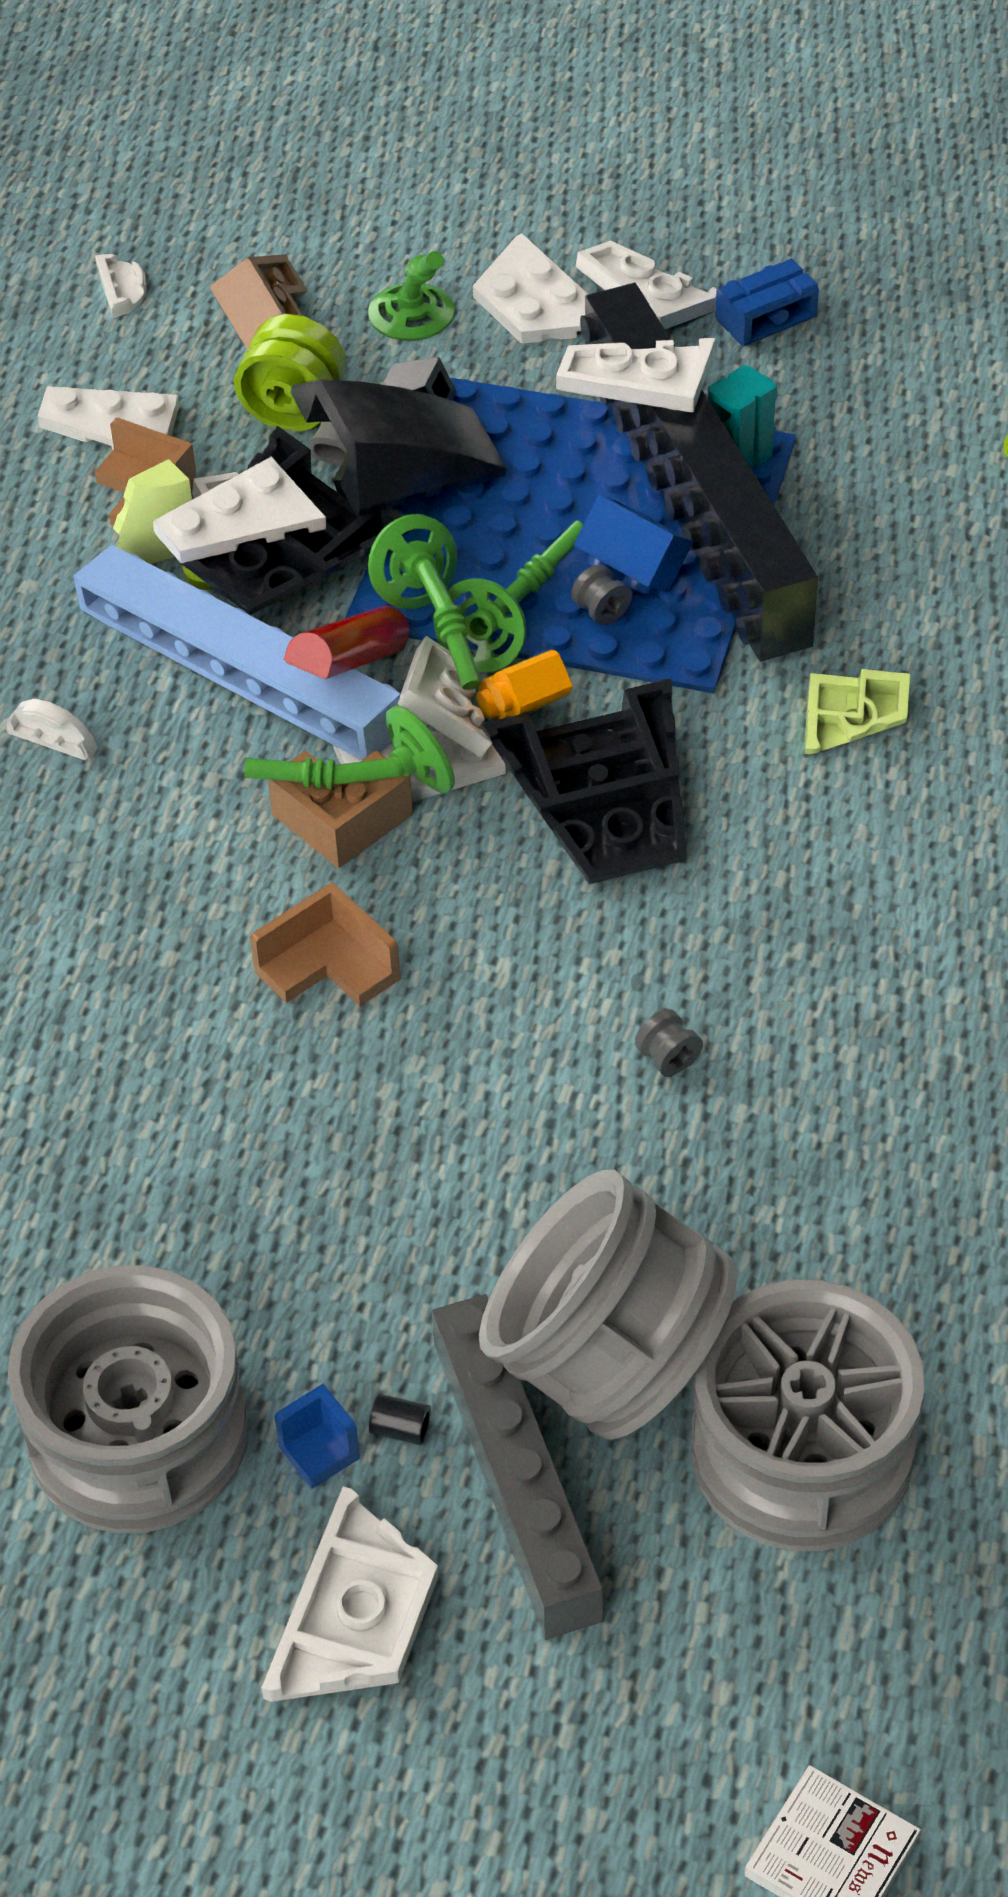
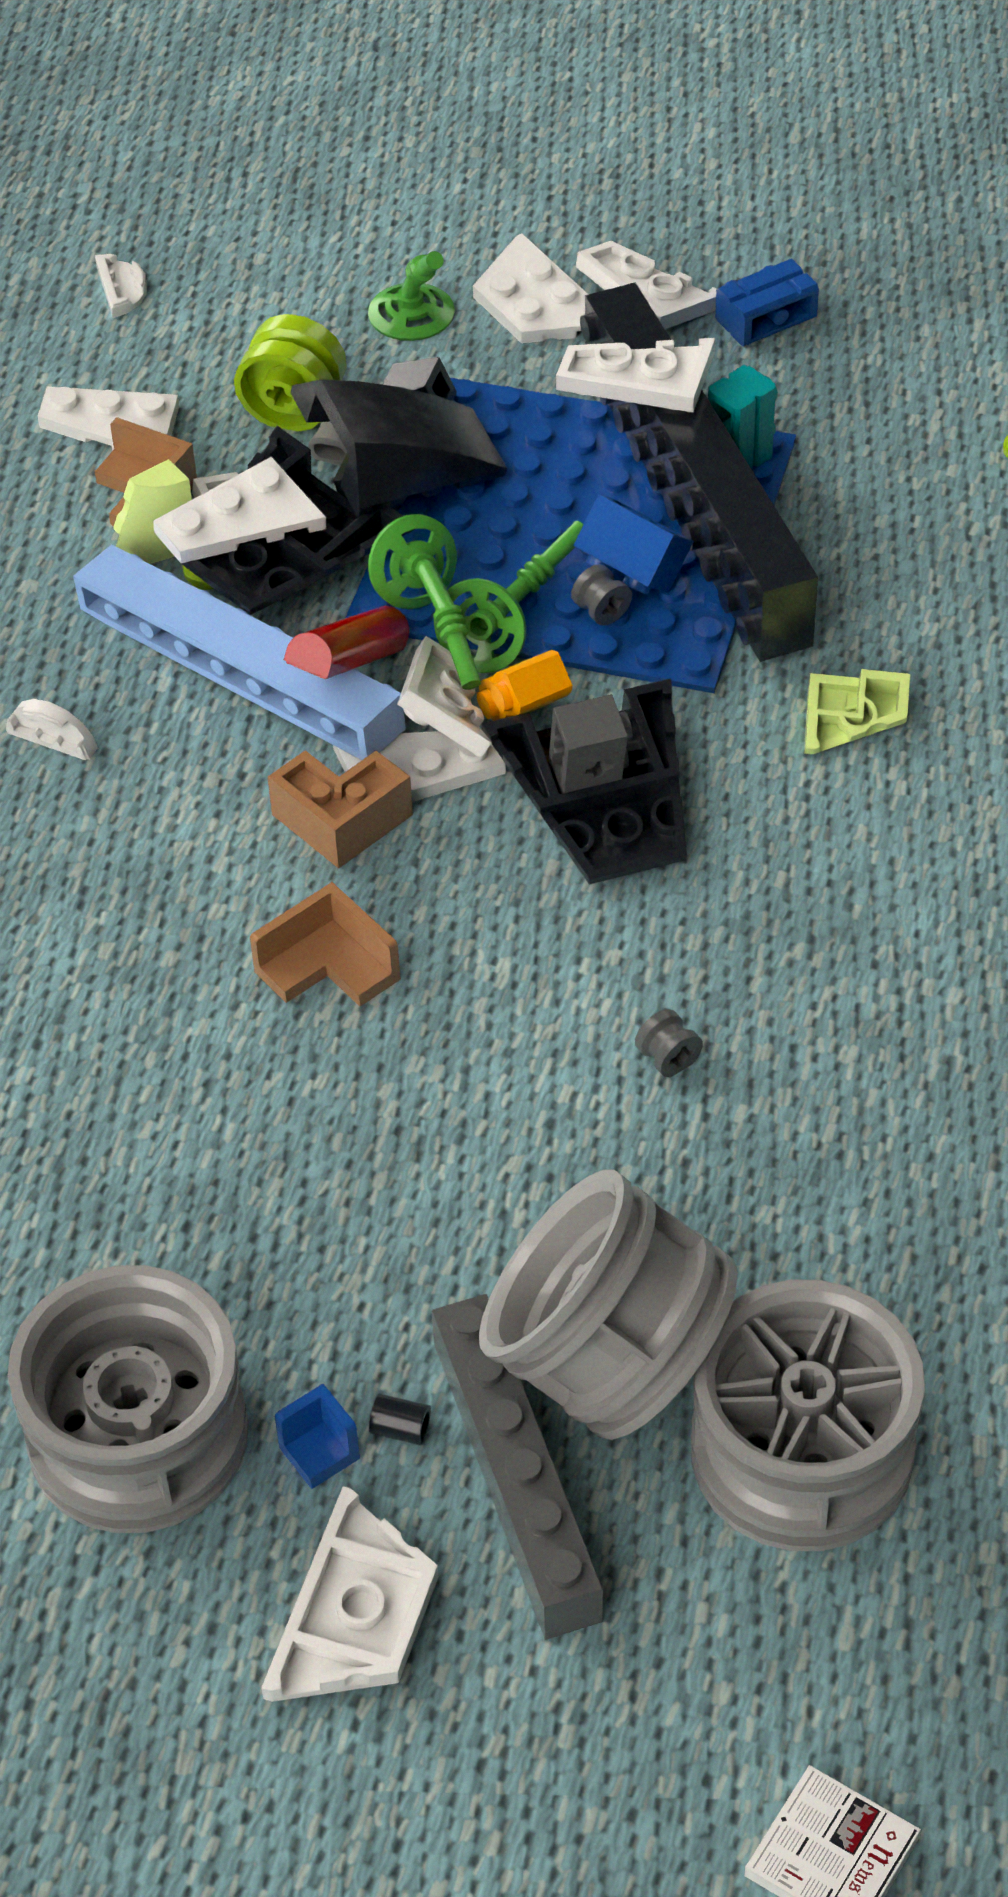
panel [209,254,308,350] -> none
bright green dish [244,705,455,793] -> none
none -> dark grey brick [548,694,633,794]

